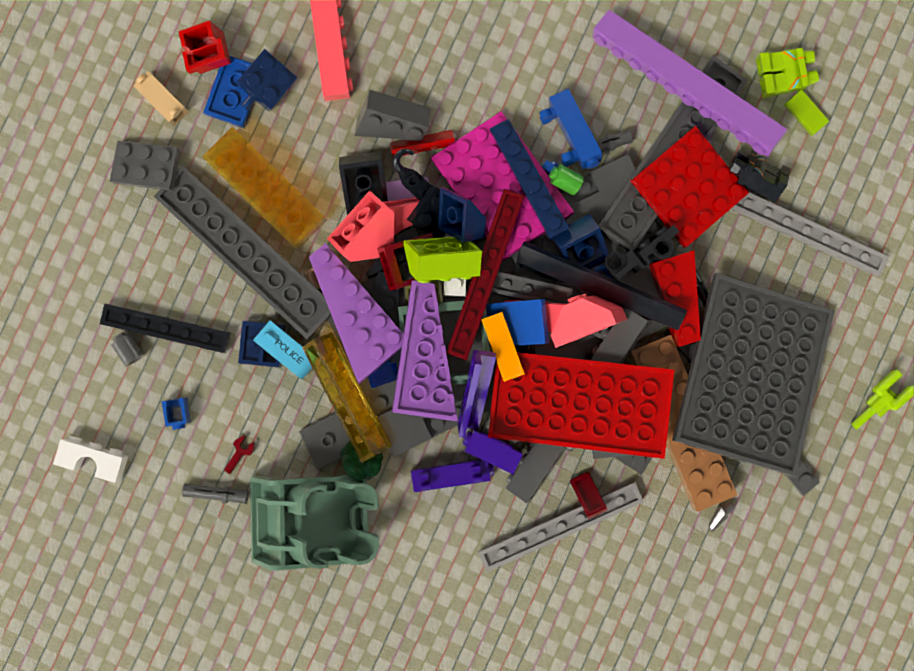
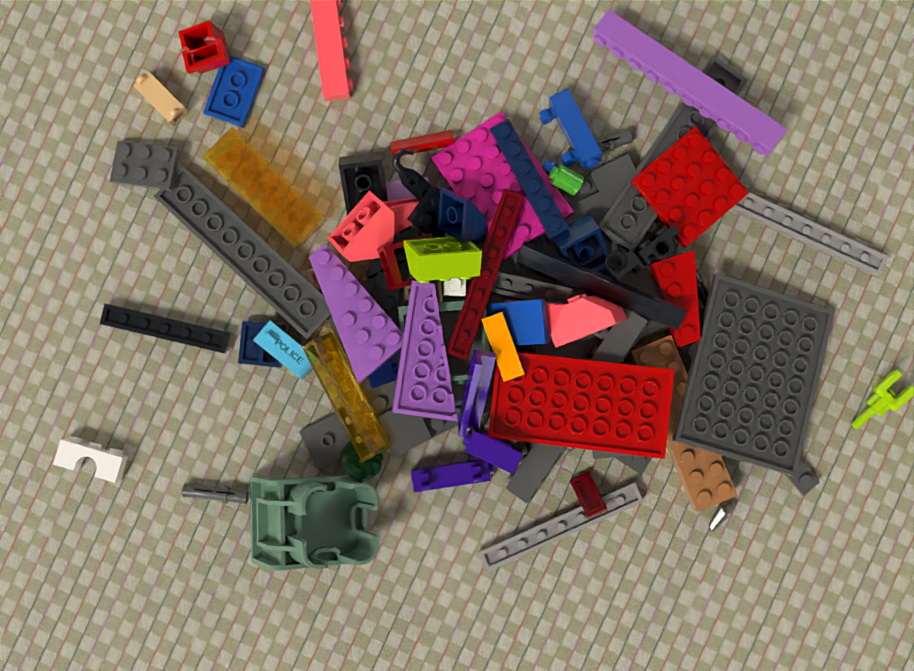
dark grey brick [111,332,144,367] -> none
blue window [161,397,191,430] -> none
dark red bar [223,436,255,474] -> none
dark blue plate [236,49,298,112] -> none
dark grey wedge [354,89,431,141] -> none
black hips [729,150,791,203] -> none
lime hips [756,47,819,98] -> none
lime tile [784,89,829,136] -> none

